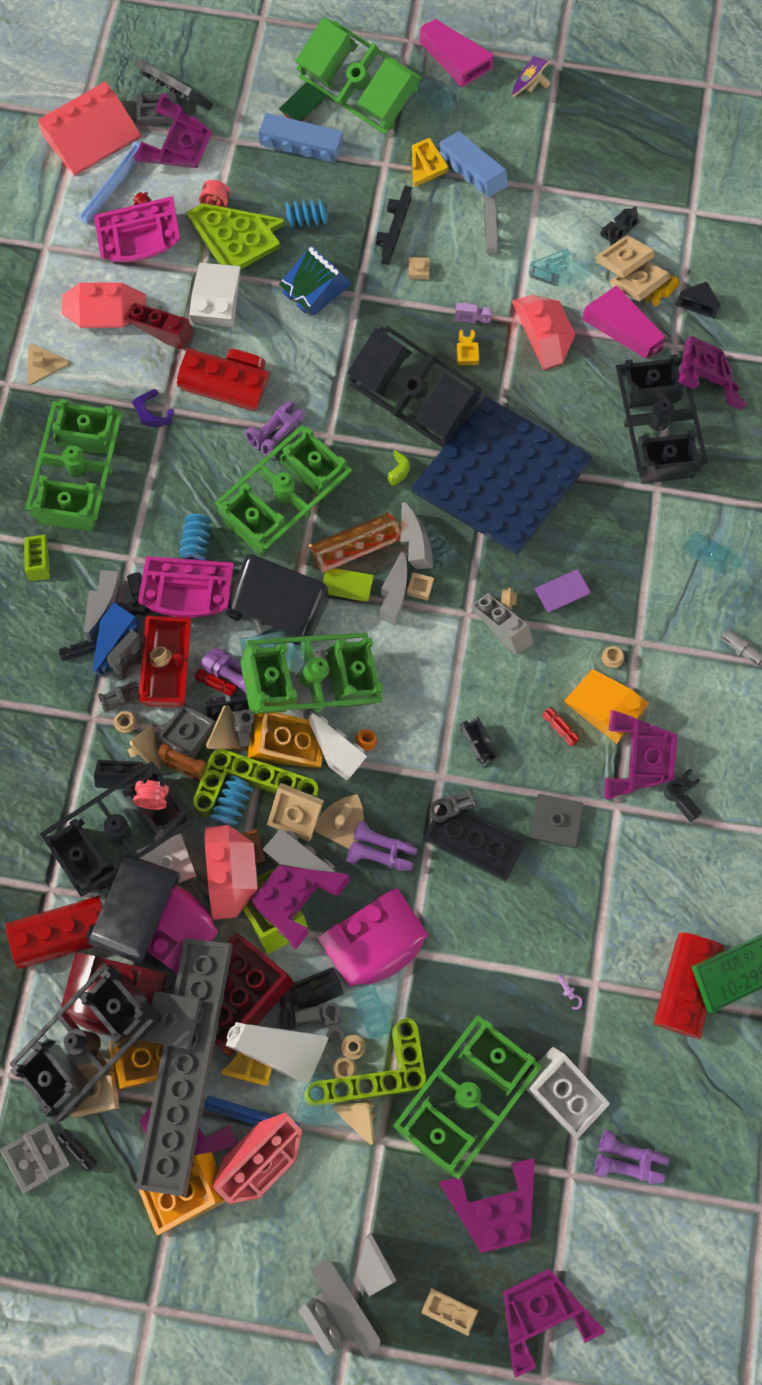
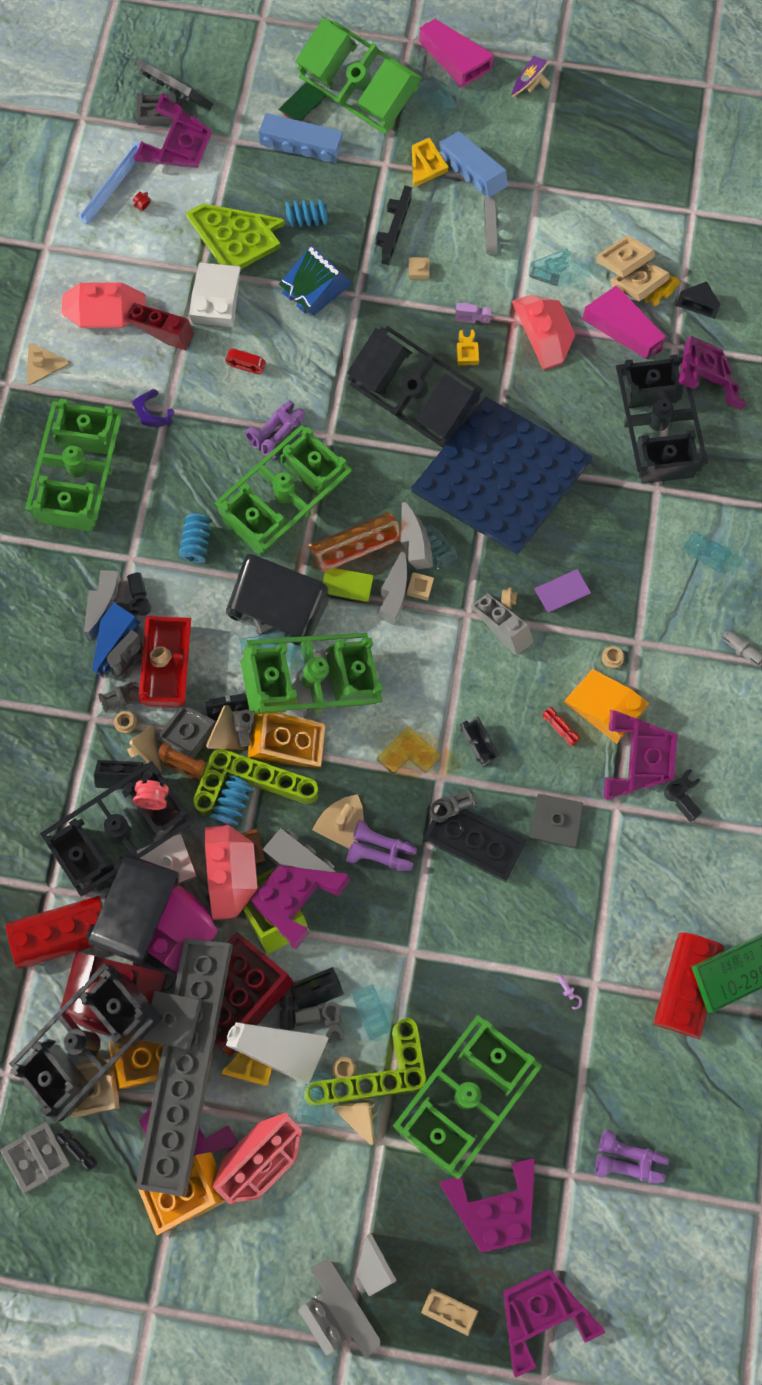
lime slope [24,534,50,581] -> none
coral slope [38,82,141,176] -> none
black axle [59,637,98,661] -> none
dark pink slope [94,196,181,262] -> none
dark pink slope [138,556,234,618] -> none
red container [177,348,271,411] -> none
red axle [194,668,237,696] -> none
coral wheel [199,180,231,208] -> none
medium lavender piece [201,648,246,693] -> none
blue axle [204,1096,300,1126] -> none
tan plate [267,783,324,842] -> none
white slope [308,713,367,781] -> none
dark pink slope [318,888,428,987] -> none
tan plate [341,1035,366,1060] -> none
orange plate [354,729,377,751] -> none
lime hair [387,450,410,487] -> none
white slope [520,1047,610,1140] -> none
black hinge [600,206,639,246] -> none
none -> clear yellow plate [377,726,442,775]

